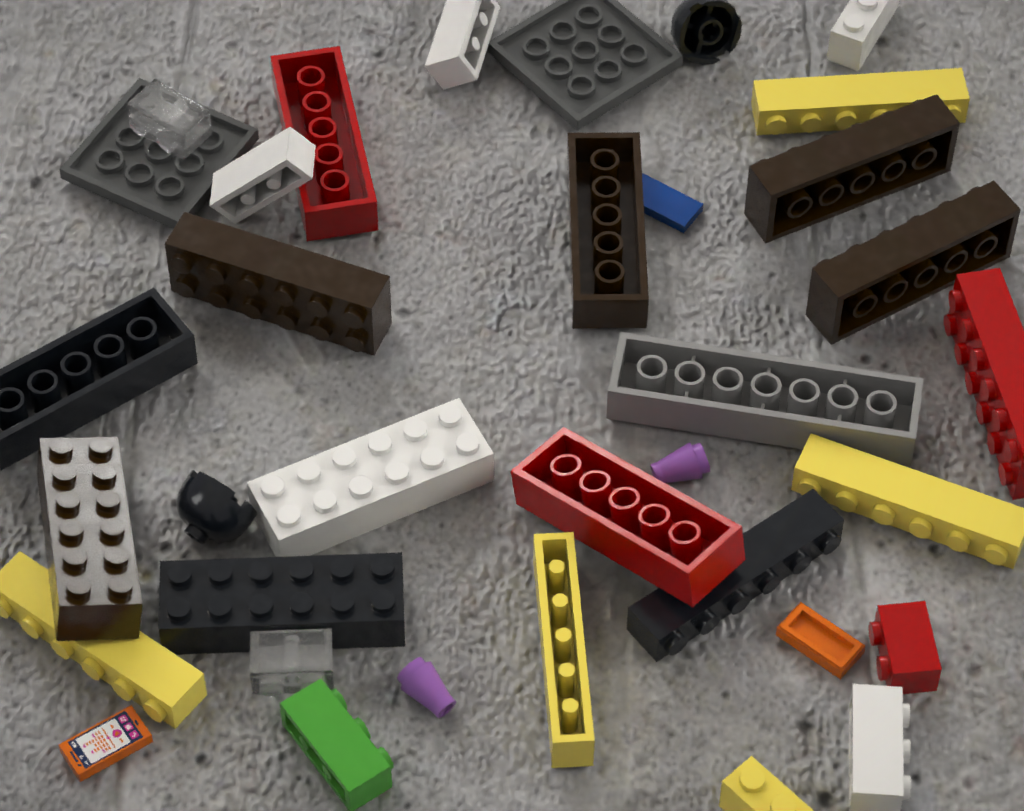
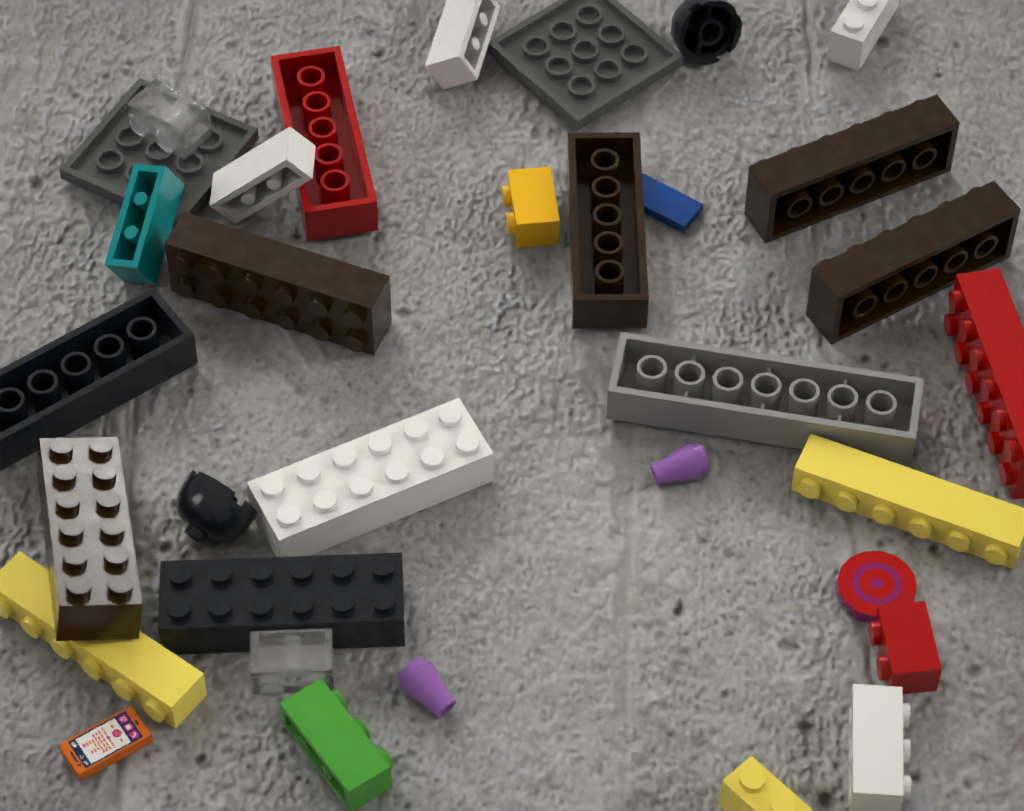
red brick [511,427,746,607] -> none
light yellow brick [533,532,595,768] -> none
black brick [627,489,844,662] -> none
light yellow brick [751,68,970,135] -> none
orange tile [776,602,866,680] -> none
none -> teal brick [105,163,185,285]
none -> yellow brick [501,166,560,248]
none -> red tile [836,551,917,623]

